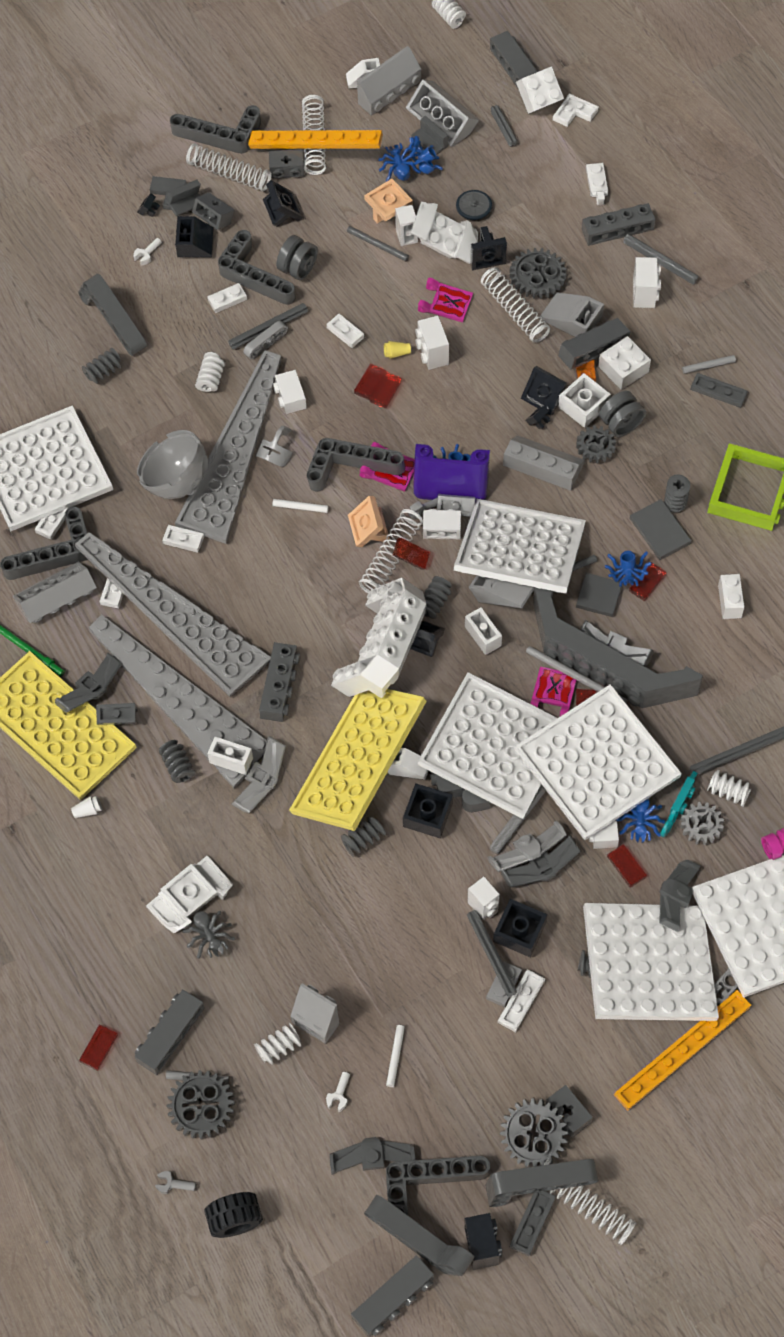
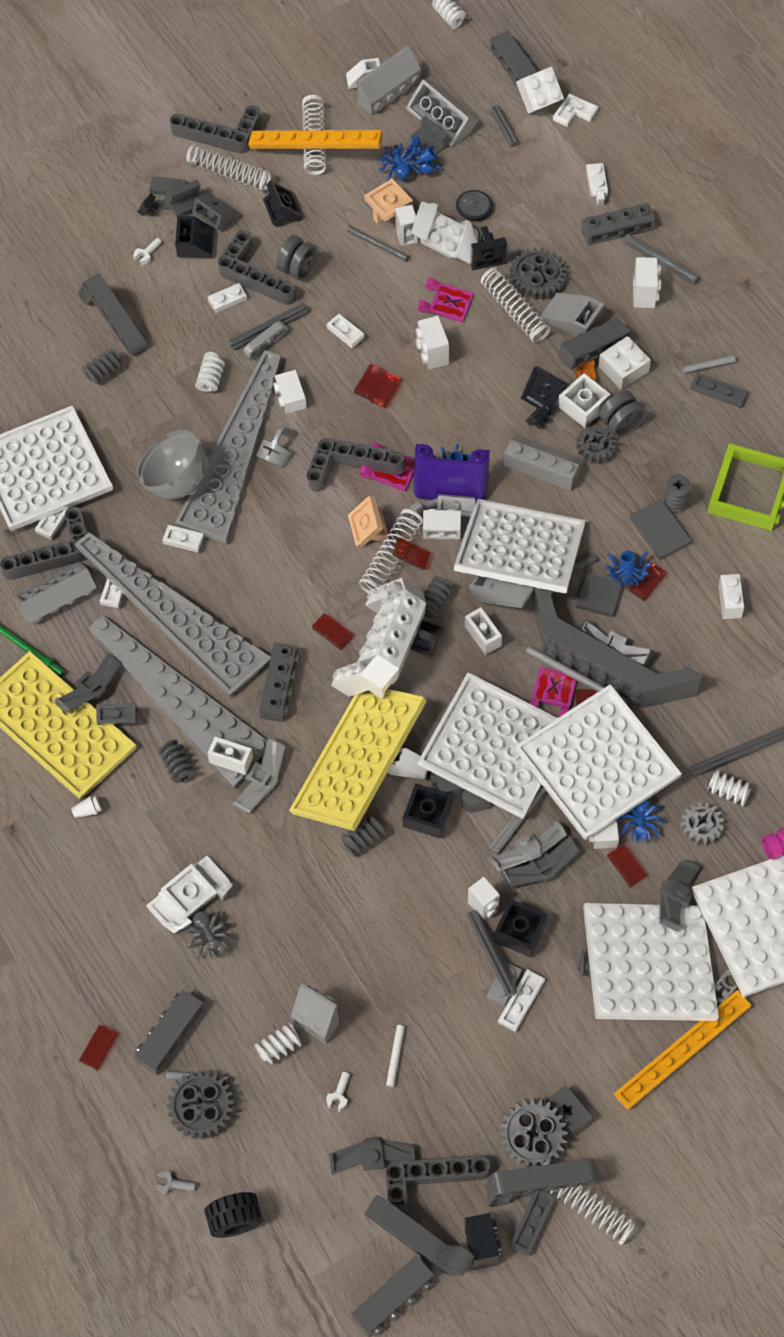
dark grey brick [269,149,305,179] -> none
white bar [273,499,328,513] -> none
light yellow cone [384,341,411,359] -> none
teal plate [660,771,698,837] -> none
none -> clear red tile [312,613,353,650]

